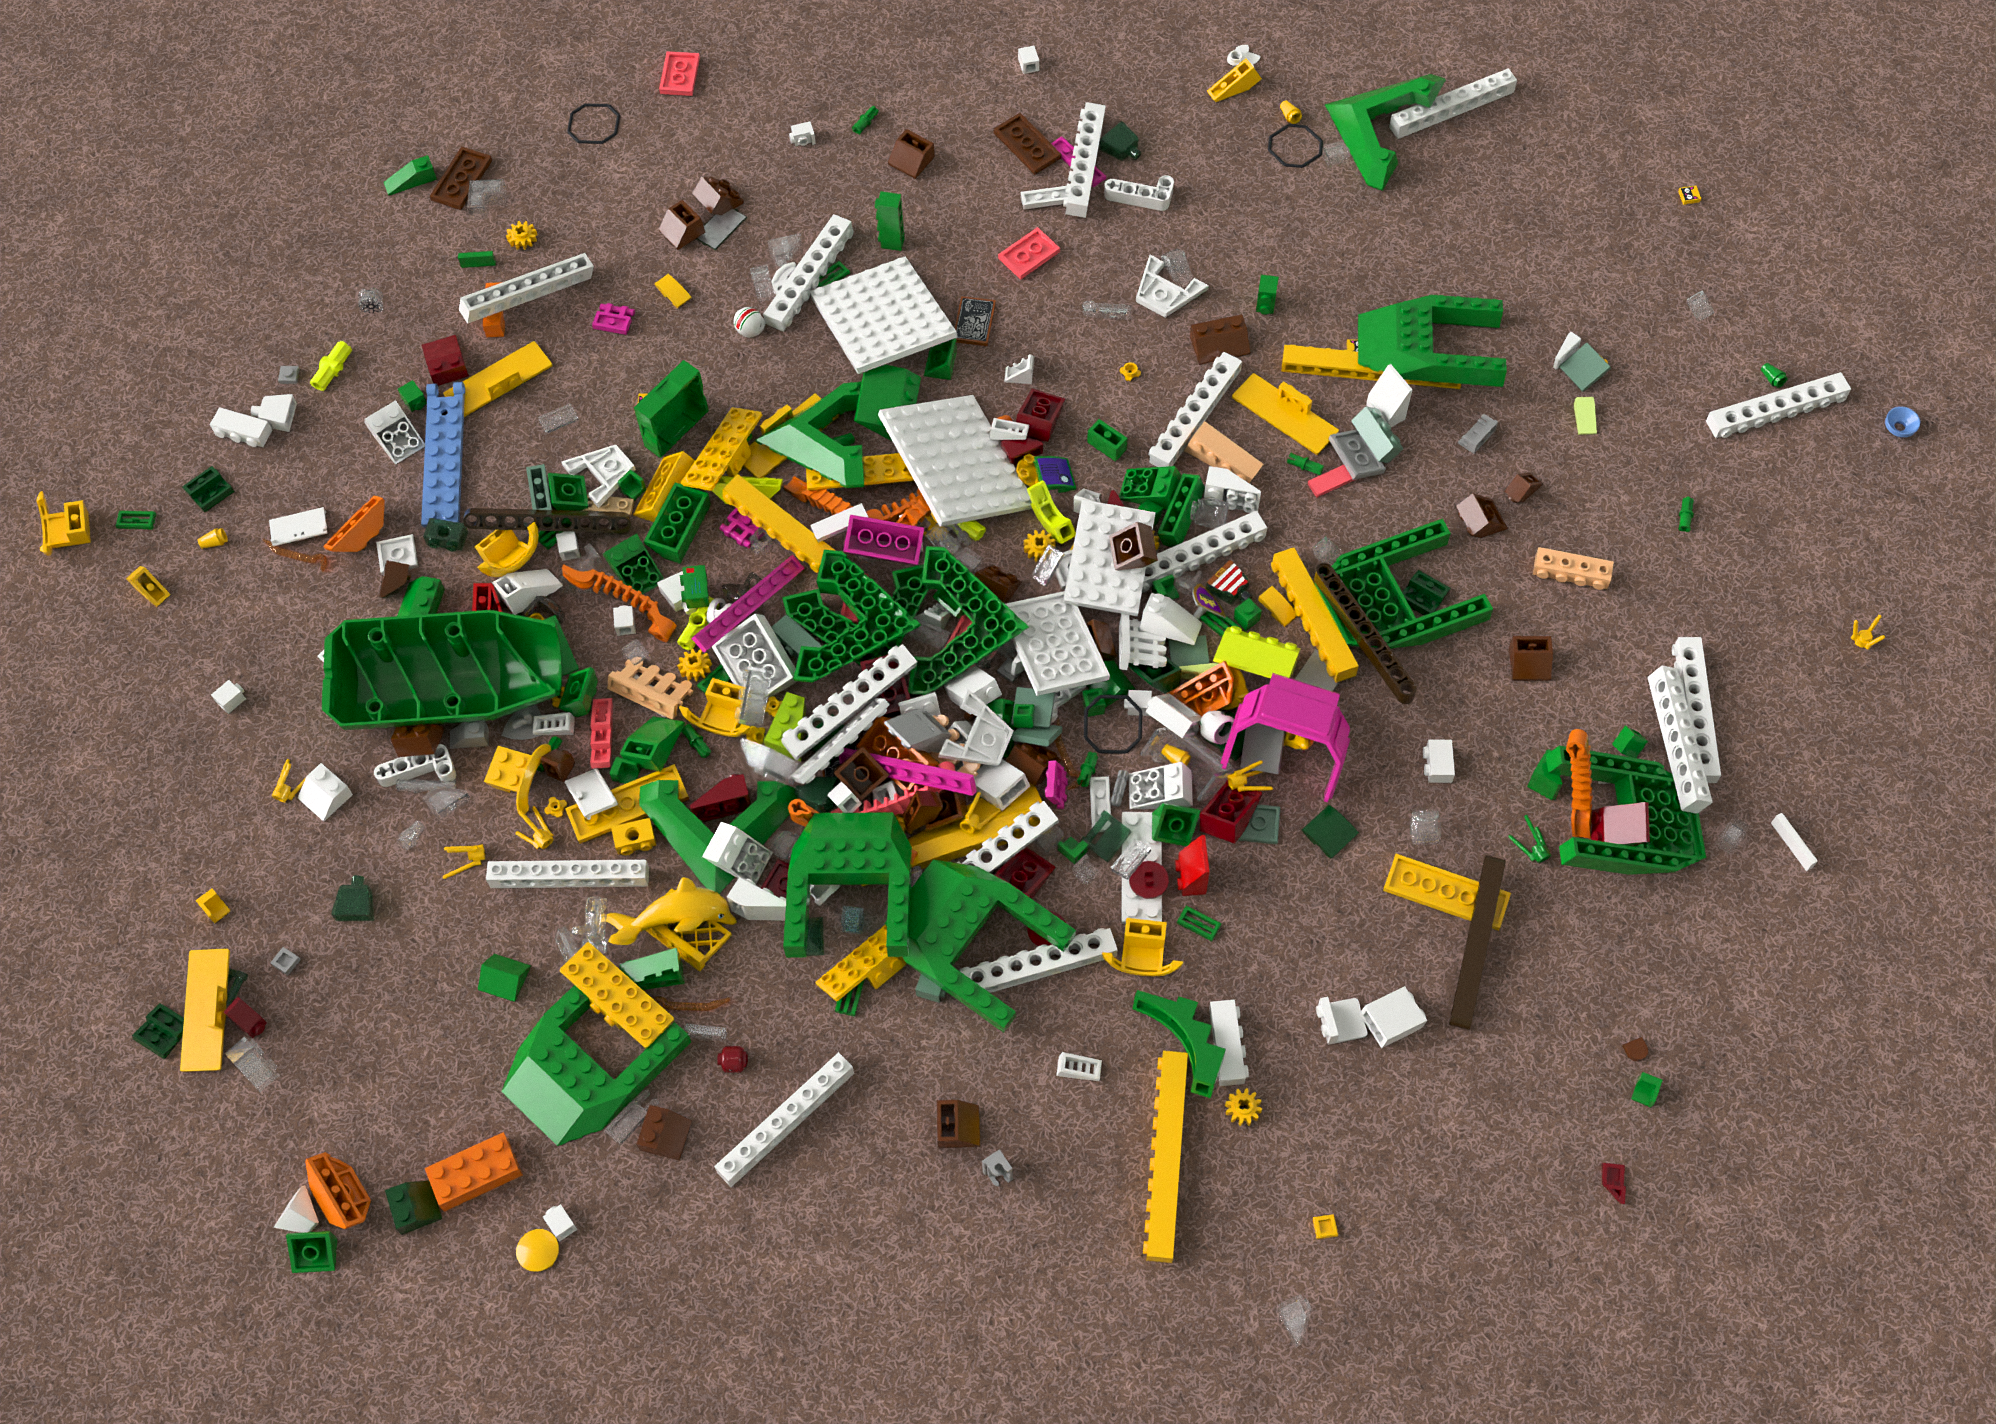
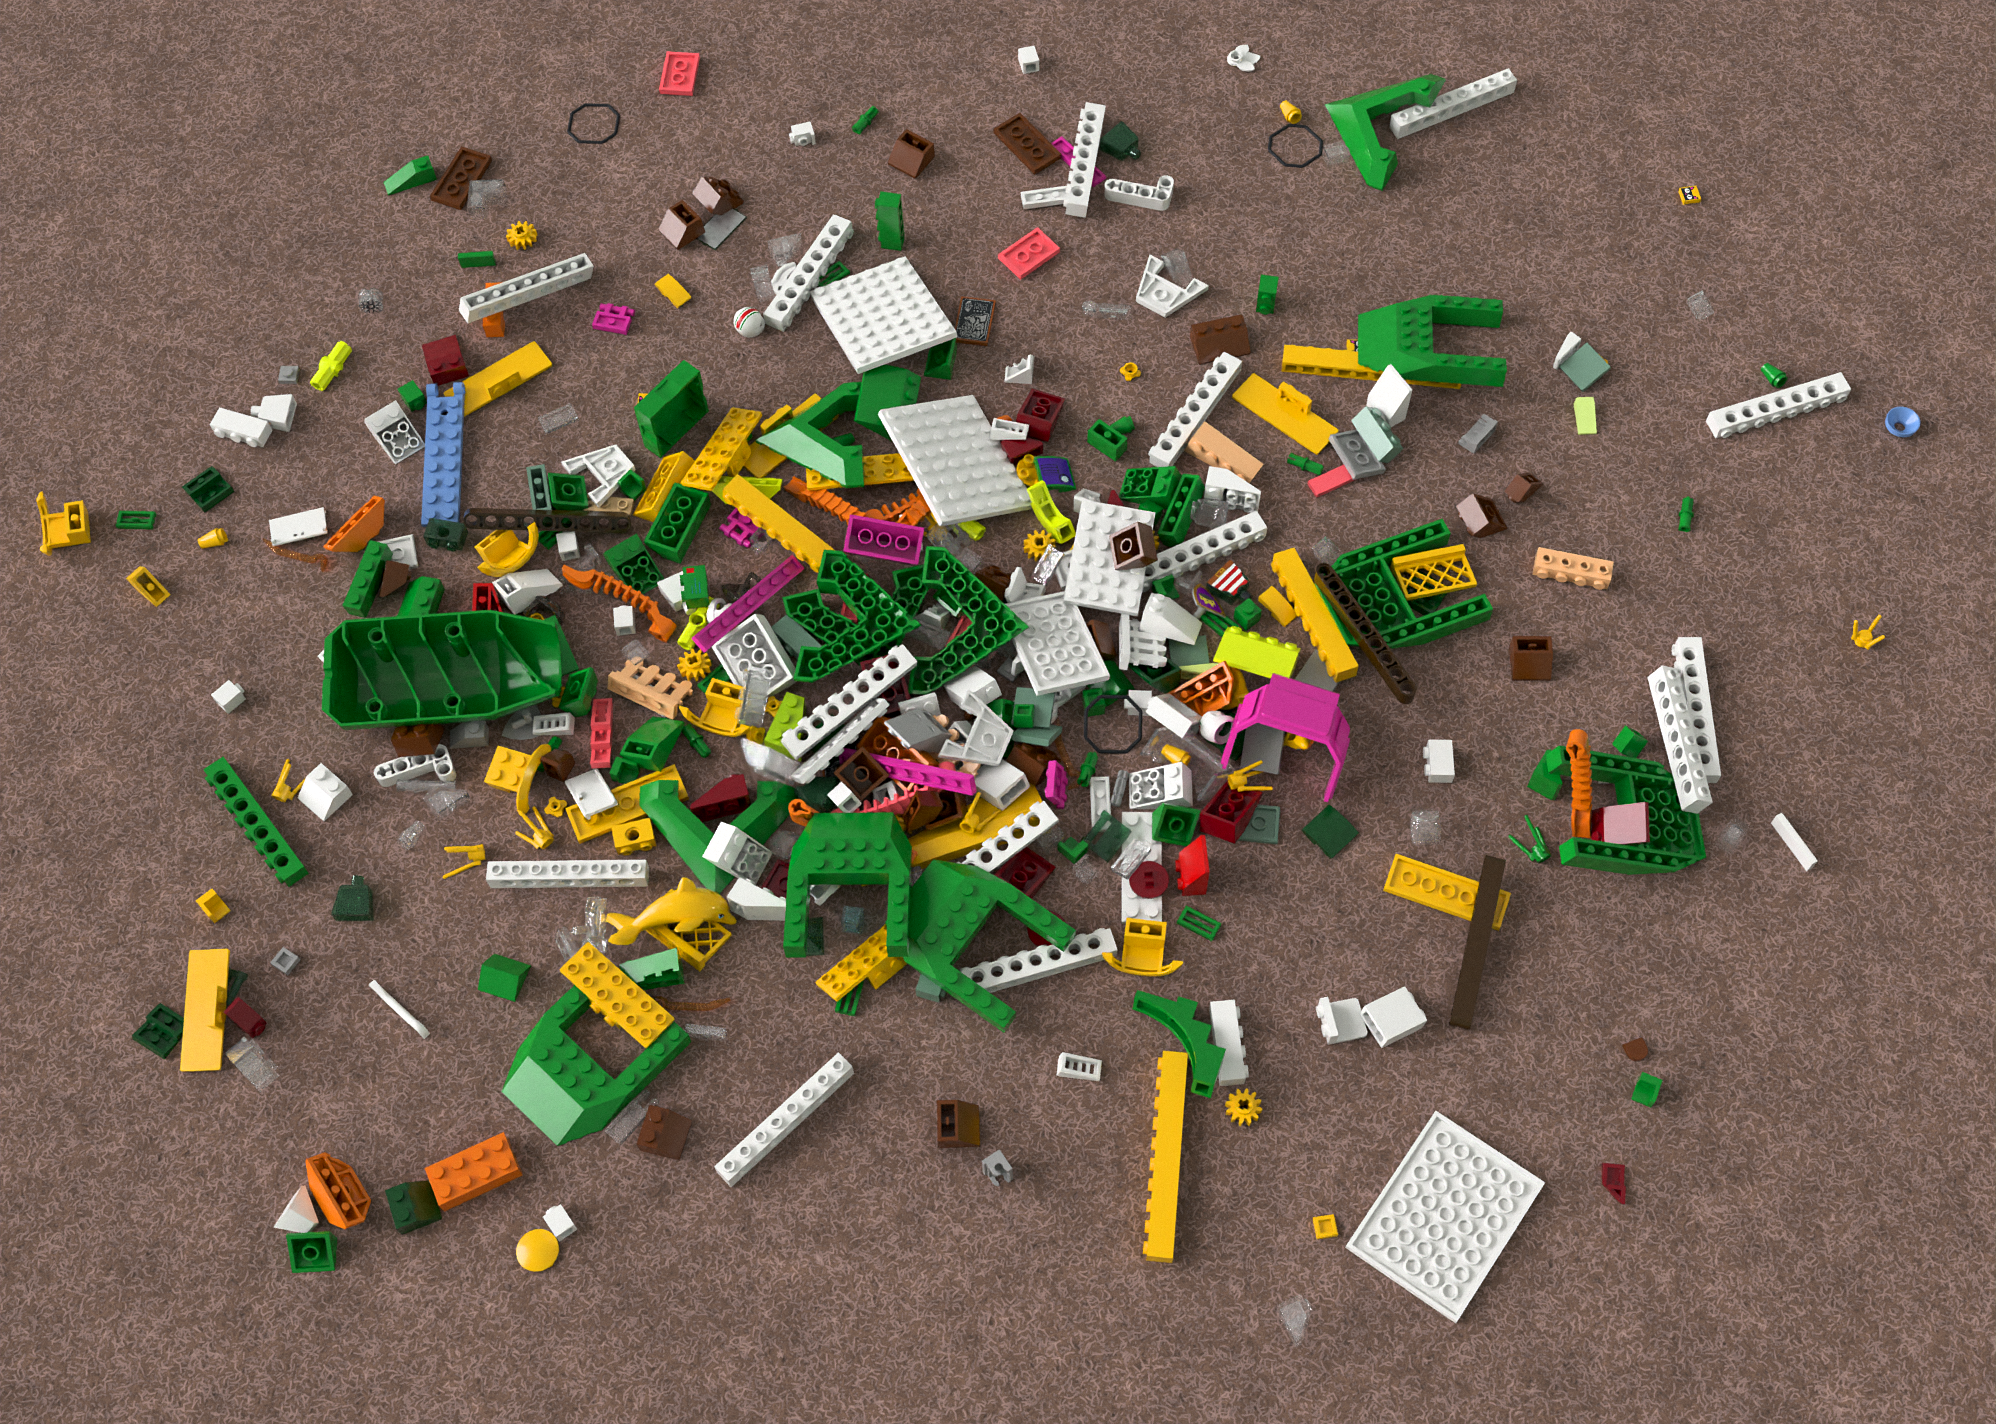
dark red head [717,1046,748,1073] -> none
white tile [811,503,868,542] -> none
yellow slope [1207,58,1262,102] -> none
none -> green brick [203,757,309,887]
none -> green brick [342,540,393,618]
none -> white piece [369,980,430,1039]
none -> white bracket [1004,567,1046,603]
none -> green cone [1110,416,1135,434]
none -> white plate [1345,1111,1545,1323]
none -> yellow fence [1390,544,1477,601]

